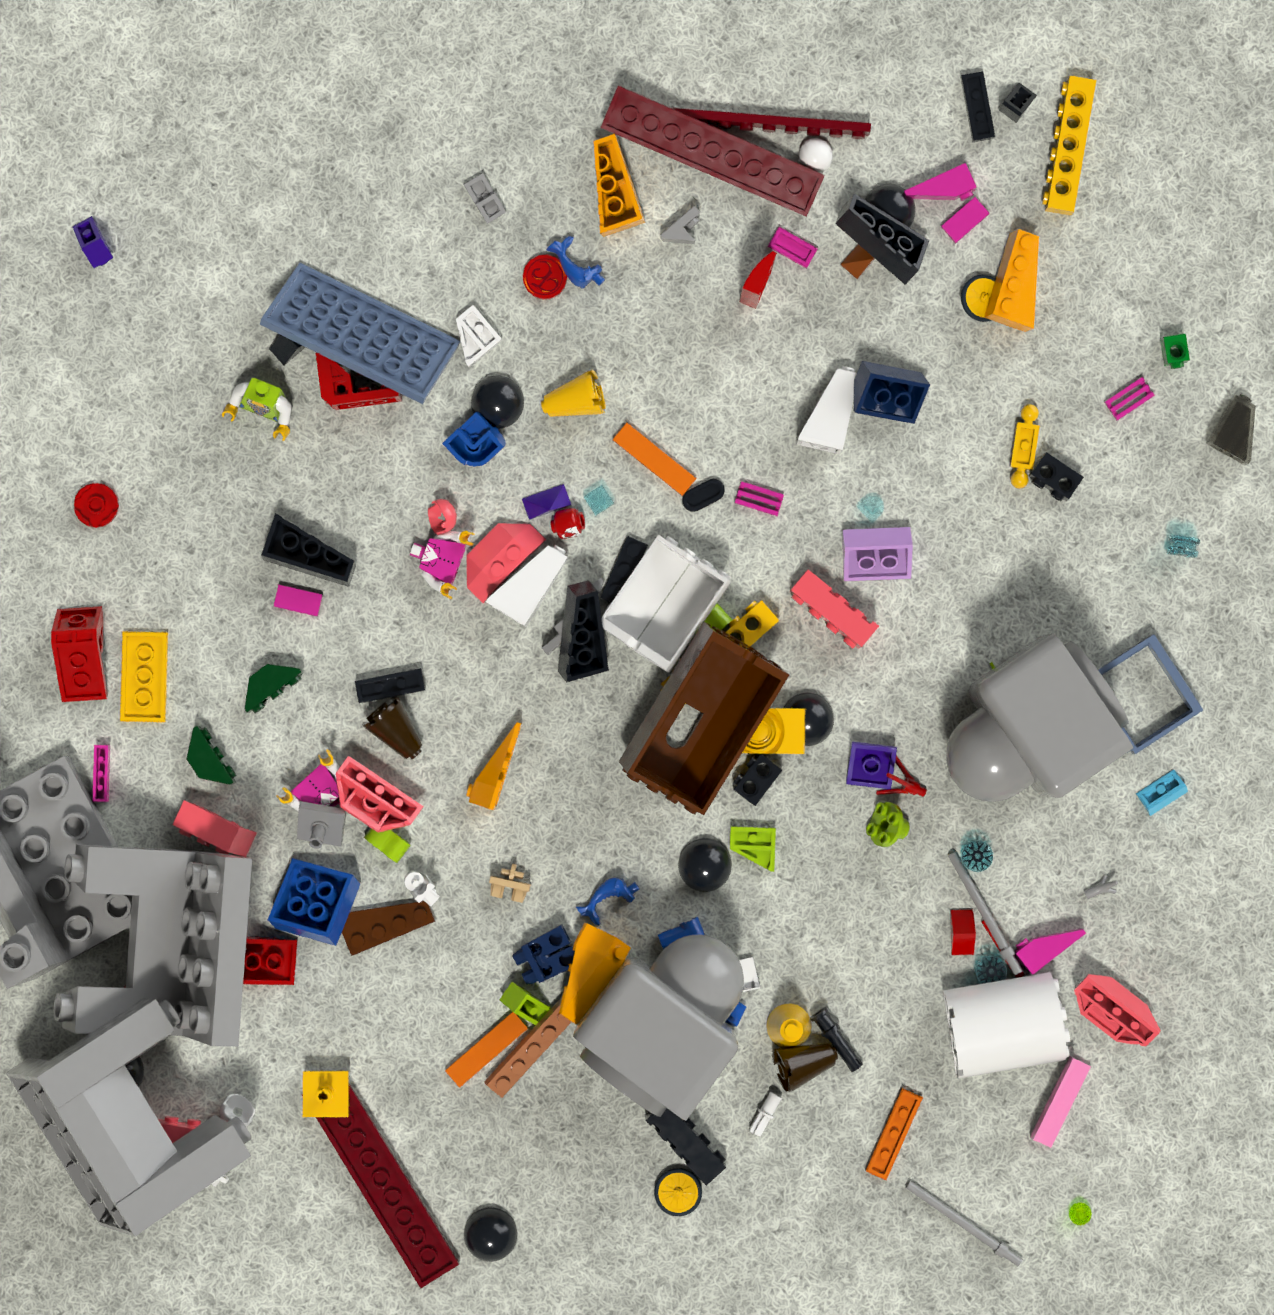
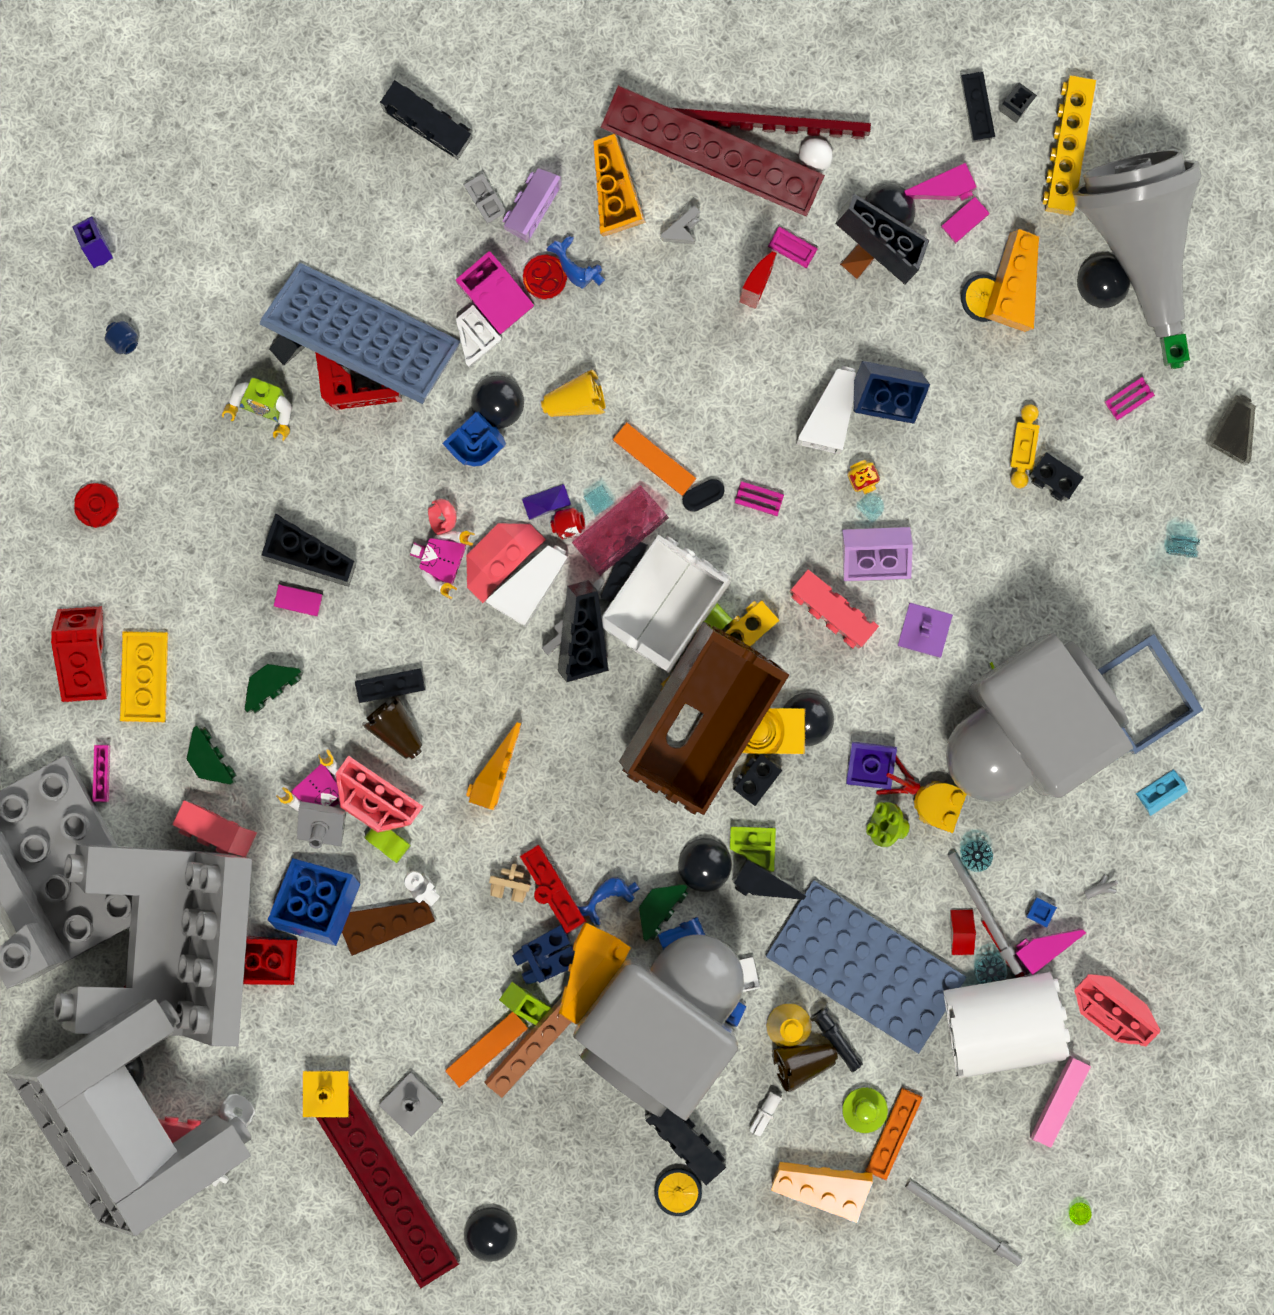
none -> dark blue head [104,321,138,355]
none -> light grey tile [379,1072,443,1137]
none -> black wedge [380,80,473,160]
none -> dark pink slope [455,251,534,335]
none -> lavender slope [503,168,562,243]
none -> red hinge [520,845,587,934]
none -> clear pink plate [572,485,669,576]
none -> dark green slope [639,884,688,941]
none -> black slope [732,859,806,900]
none -> sand blue plate [765,880,967,1054]
none -> wedge [771,1162,873,1223]
none -> lime plate [842,1087,888,1133]
none -> yellow head [847,460,880,495]
none -> medium lavender piece [898,603,953,658]
none -> yellow slope [914,781,967,833]
none -> blue plate [1026,897,1057,928]
none -> light grey piece [1073,150,1202,337]
none -> black piece [1077,255,1130,308]

